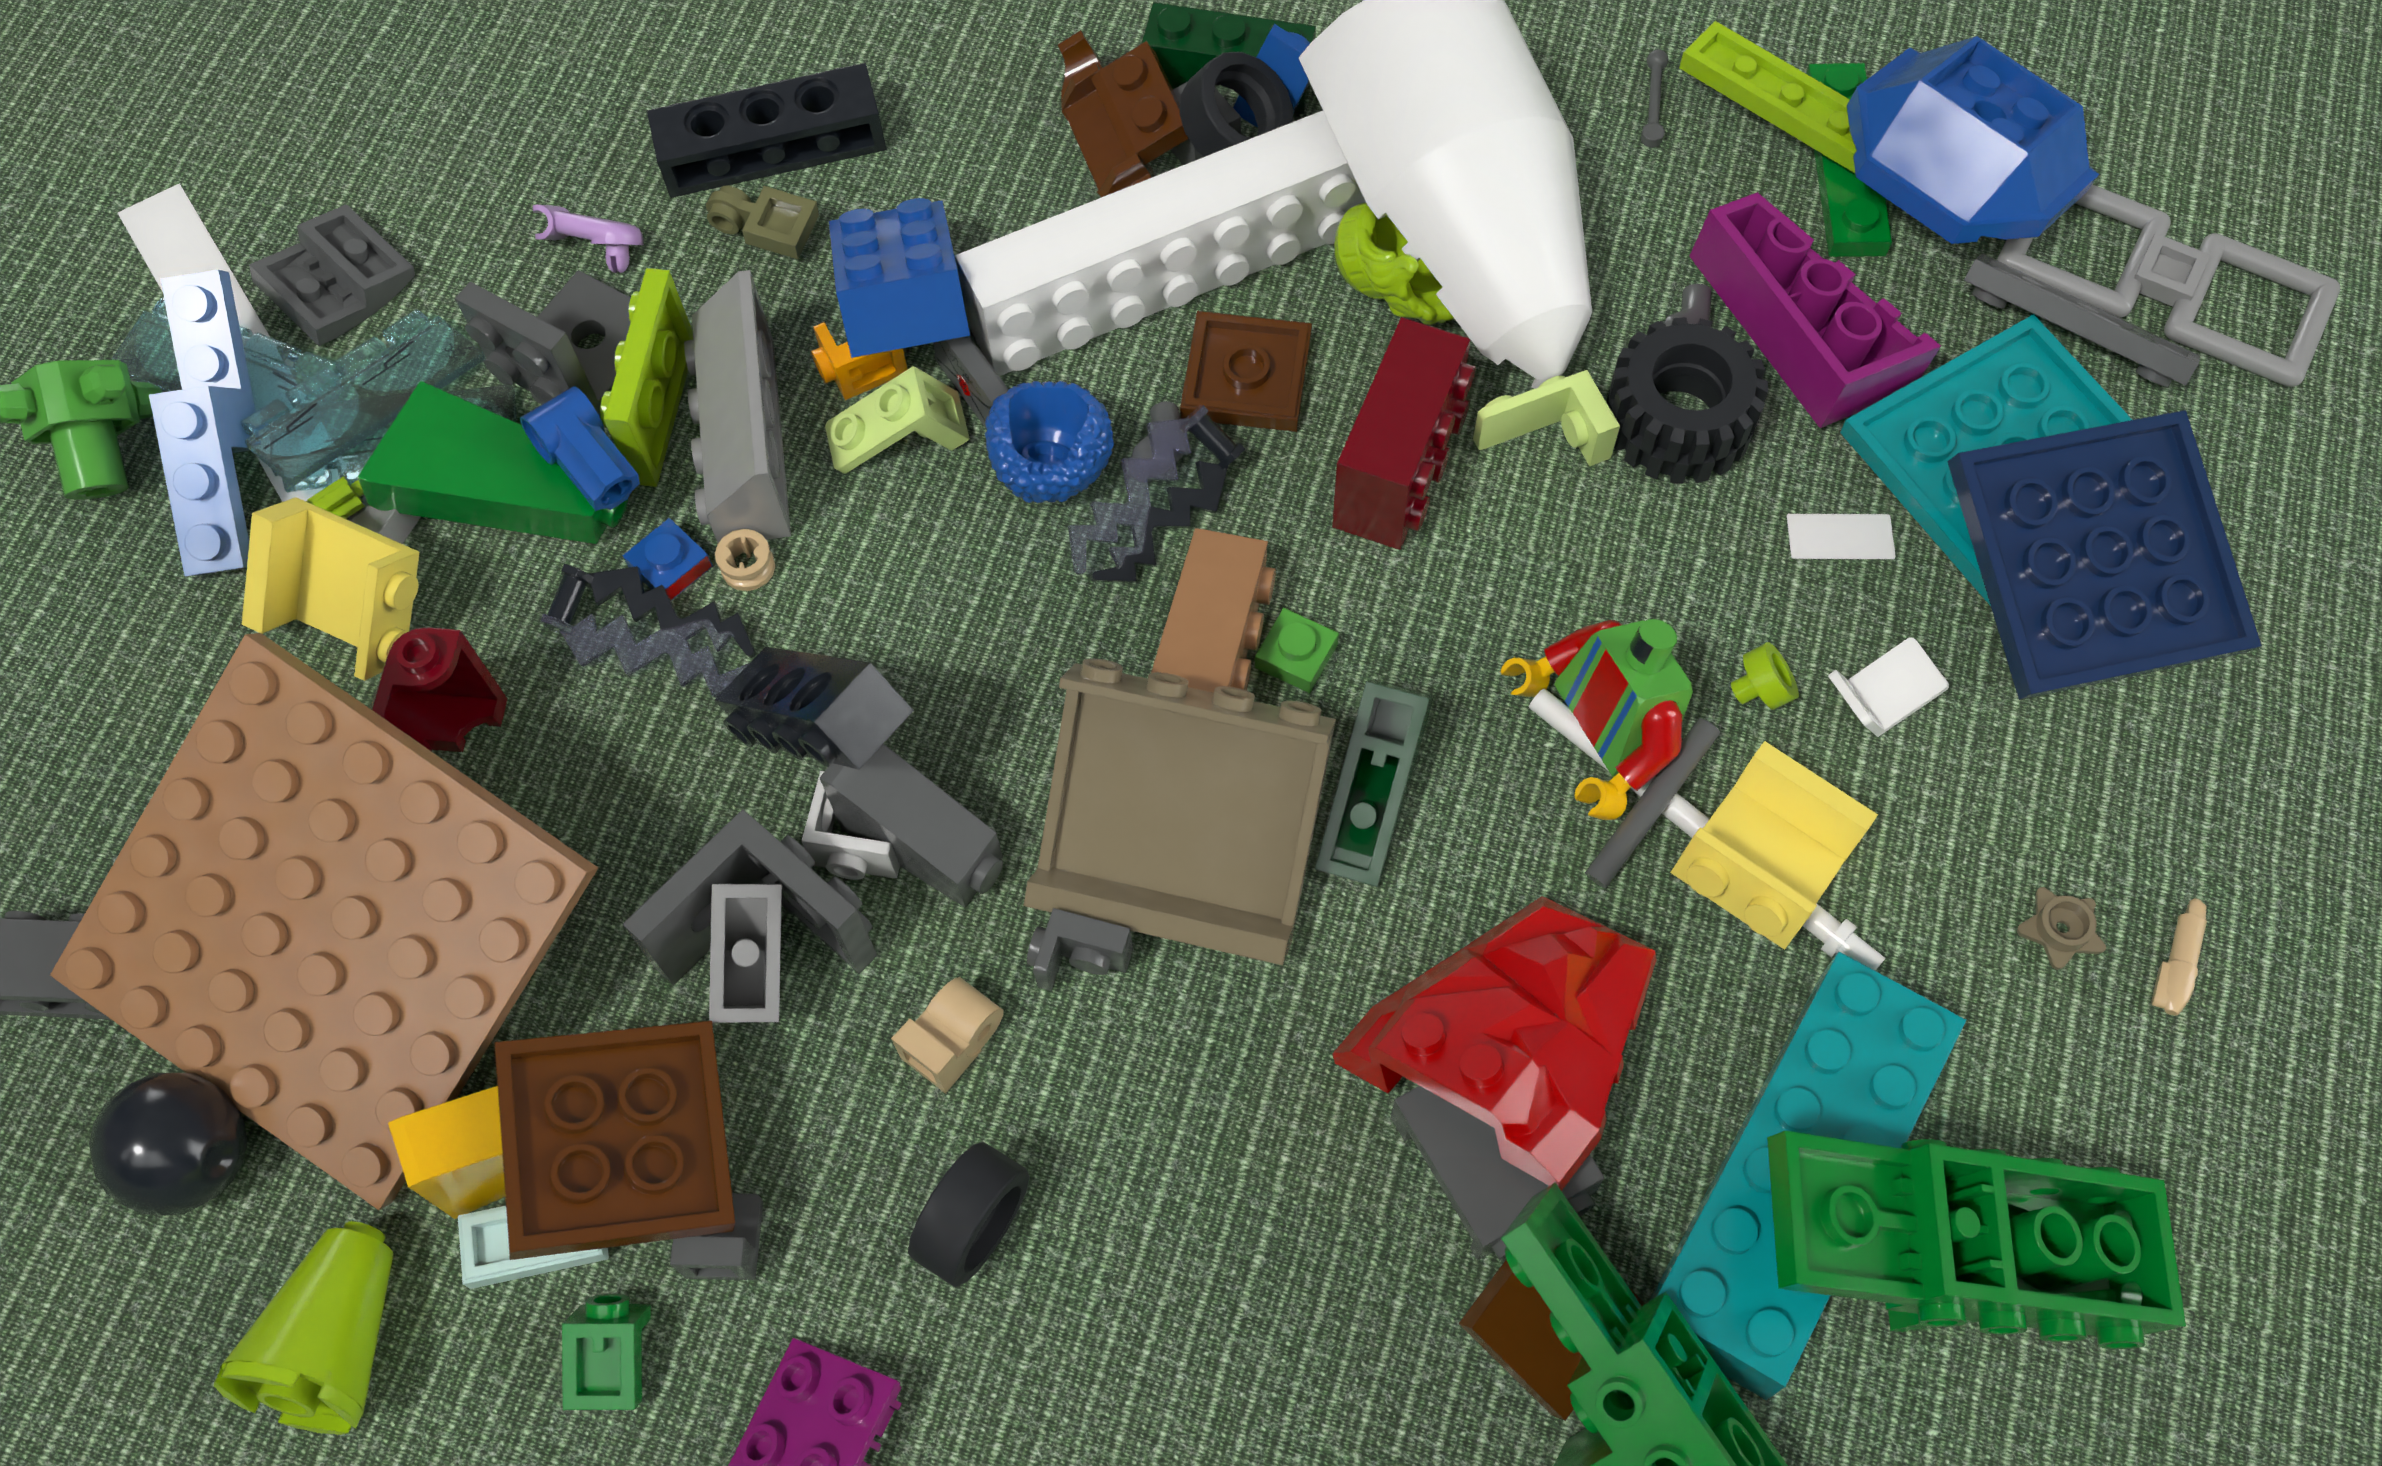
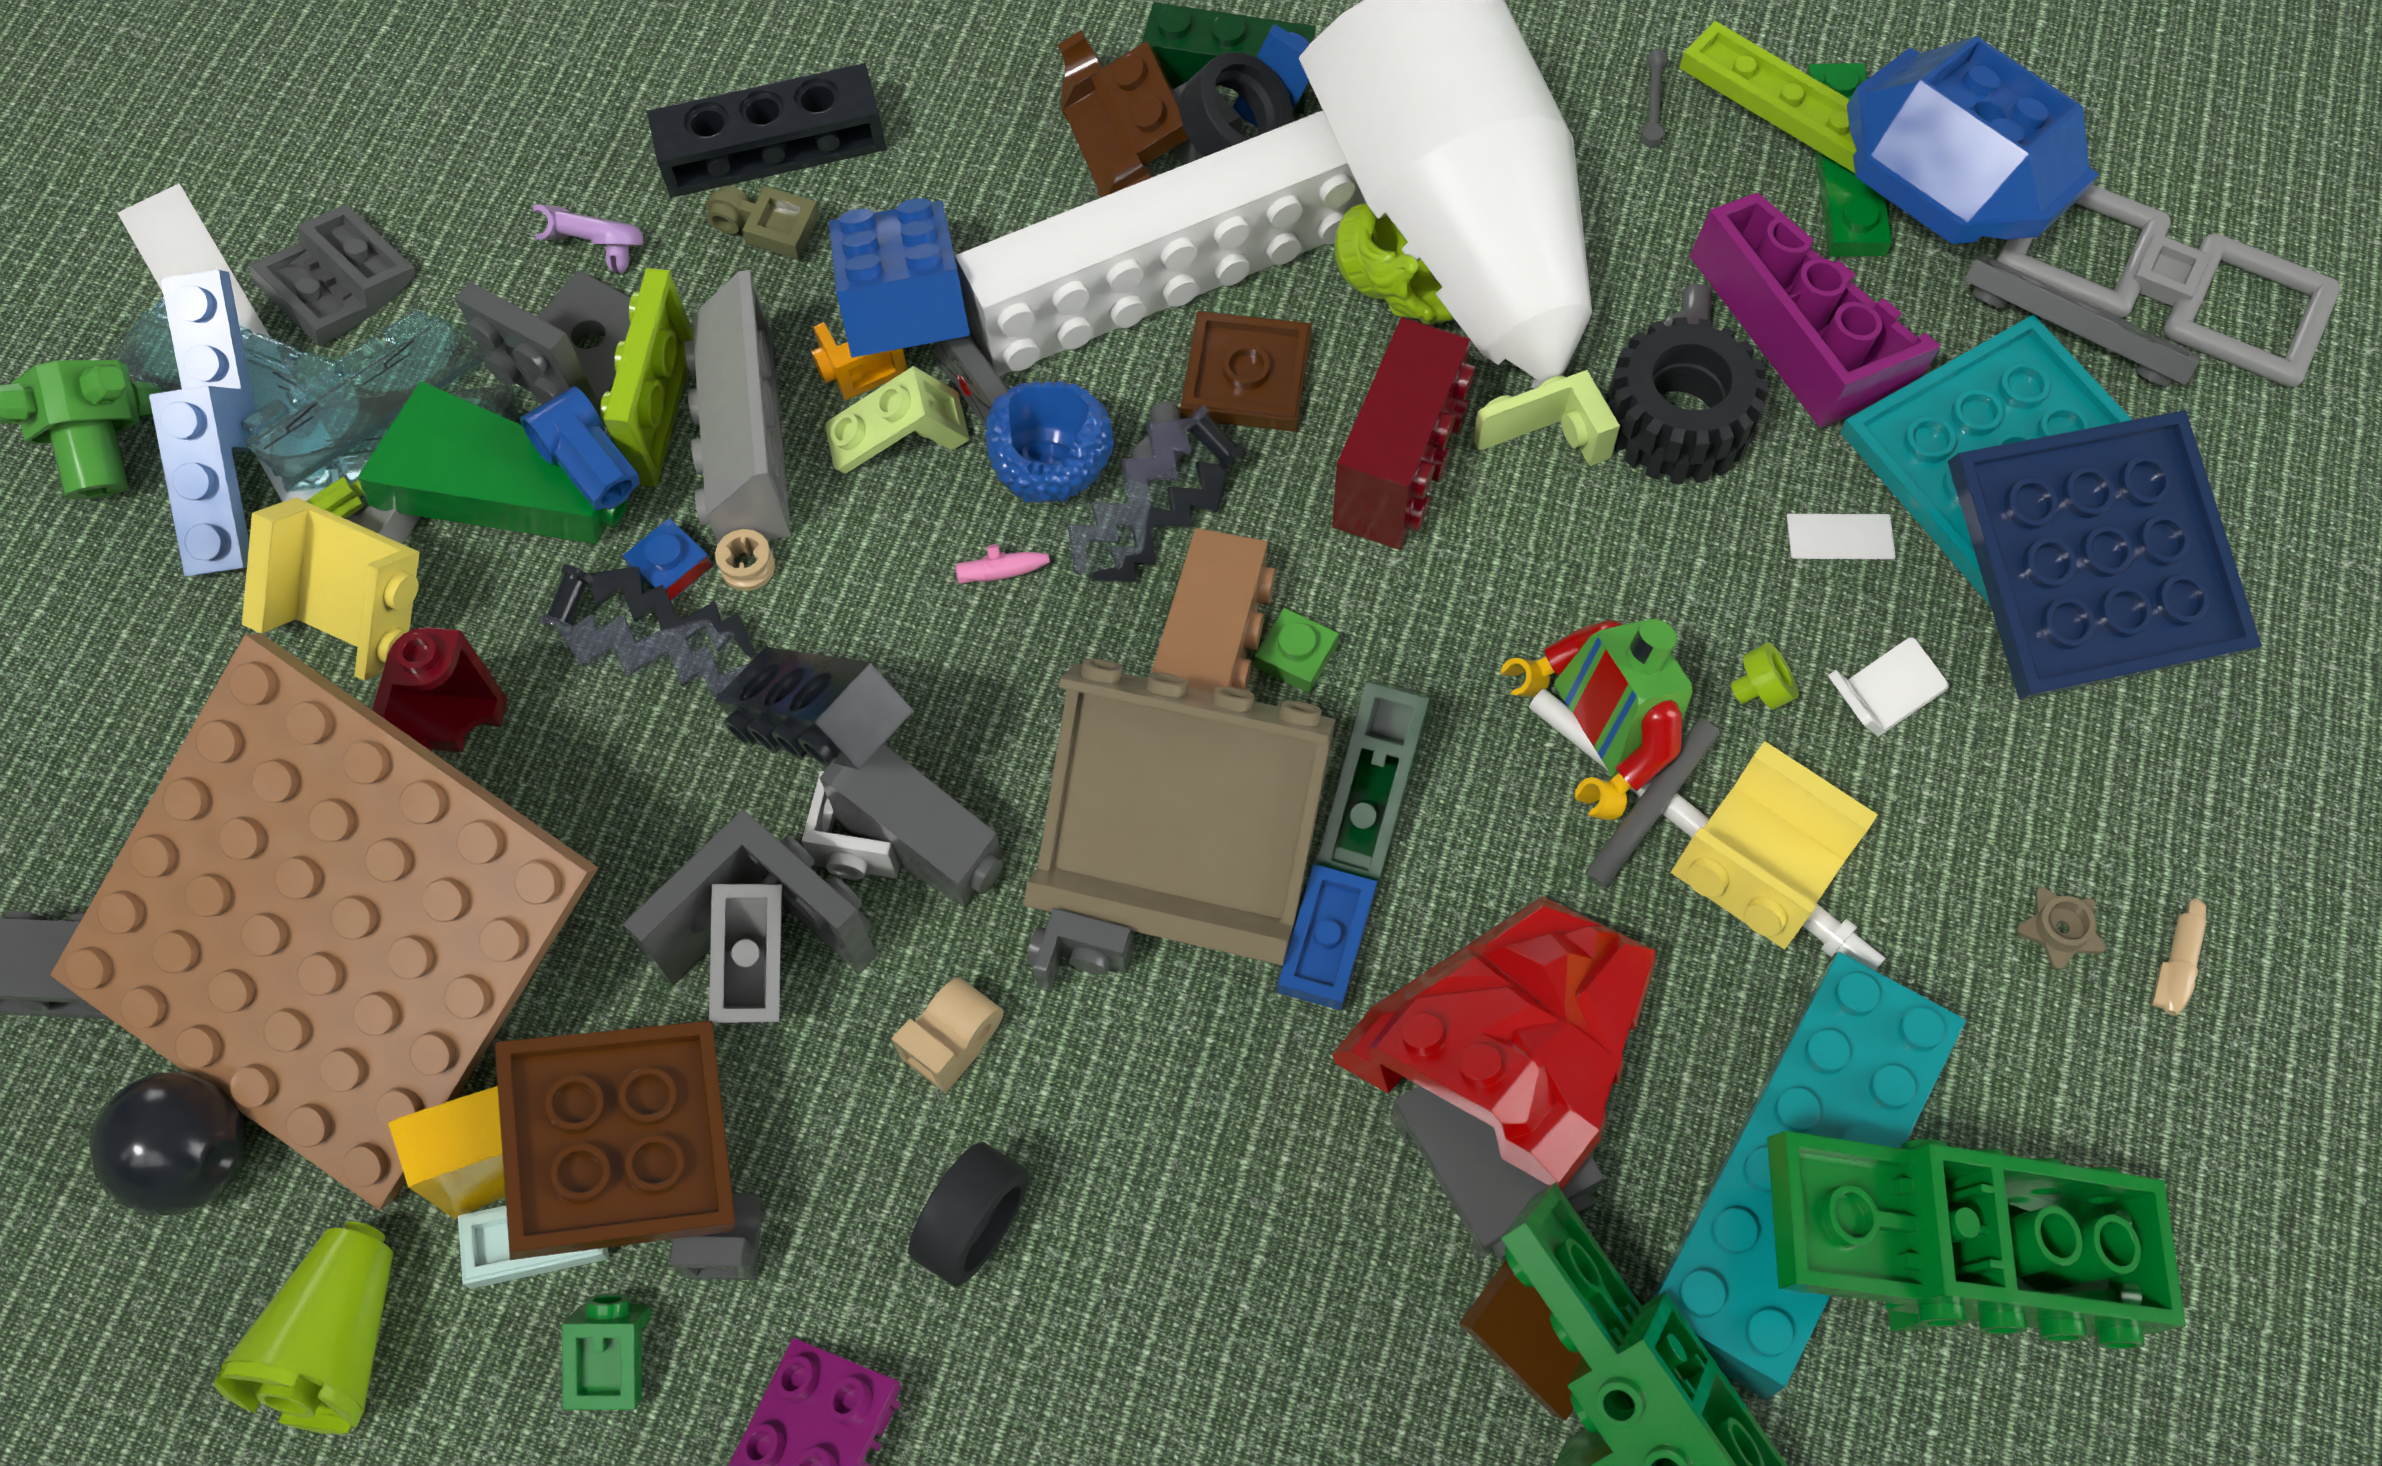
none -> bright pink helmet [955,544,1050,584]
none -> blue plate [1277,864,1377,1011]

